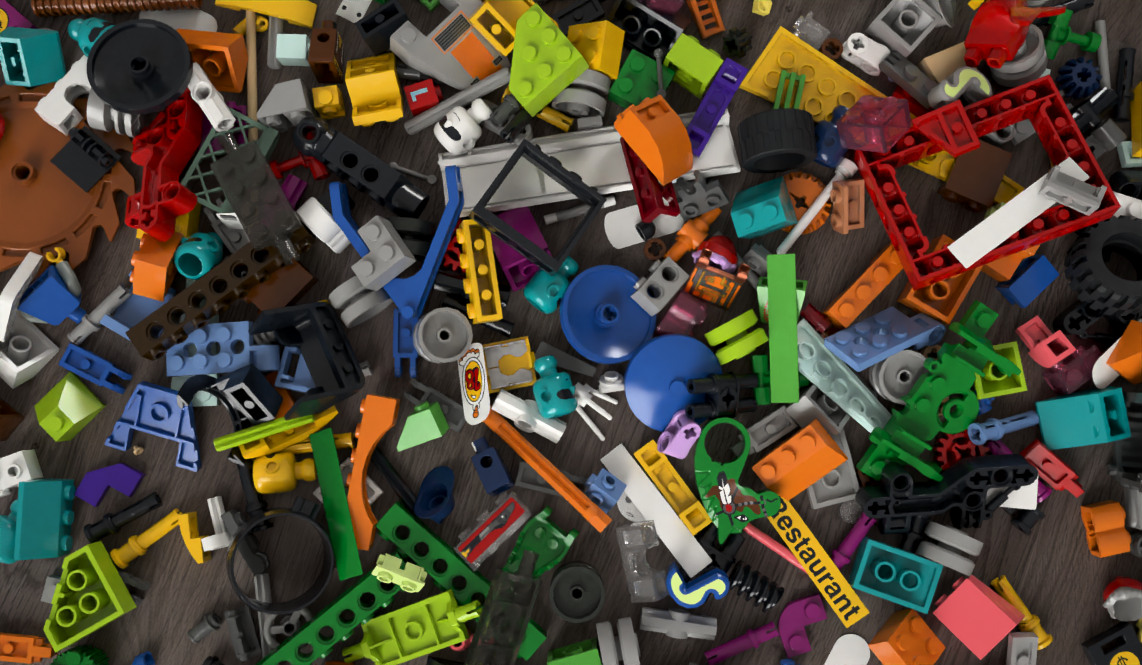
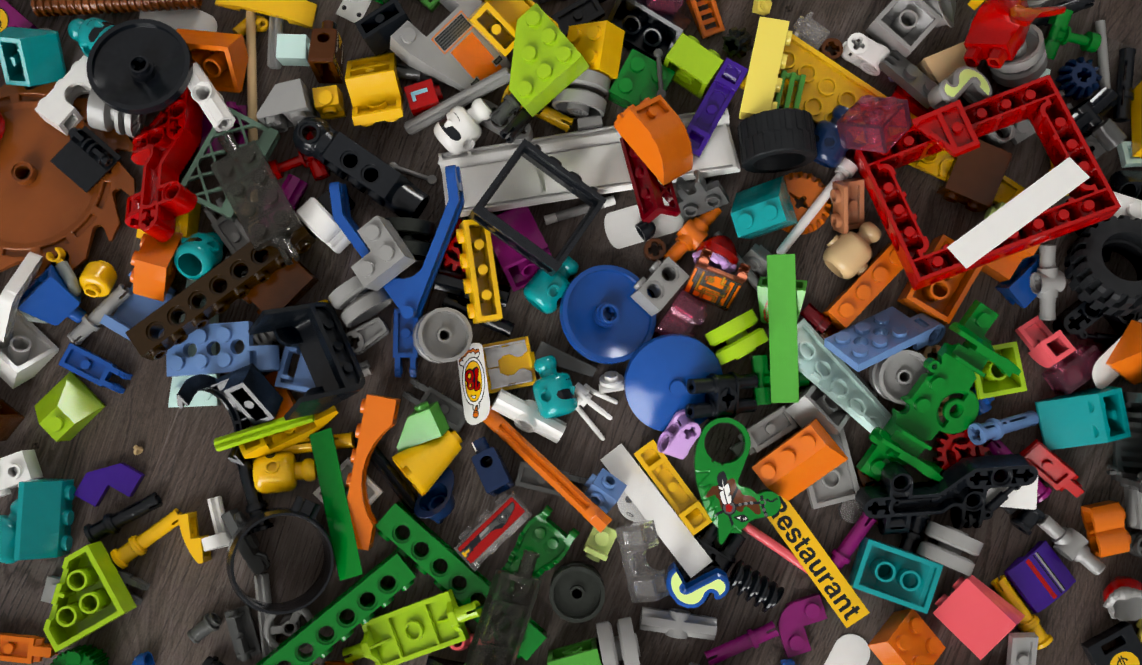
wing [105,381,201,472] -> none
white sticker [216,213,248,230] -> none
yellowish green hinge [371,553,427,593] -> none
light grey hinge [1038,165,1107,216] -> none
none -> yellow head [78,260,118,298]
none -> light grey piece [346,317,390,355]
none -> yellow cone [392,430,463,496]
none -> yellowish green bracket [583,526,619,563]
none -> light yellow brick [739,16,793,120]
none -> tan piece [823,221,882,279]
none -> dark purple slope [1003,540,1076,613]
none -> light grey pin [1030,244,1066,321]
none -> light grey pin [1036,514,1106,575]

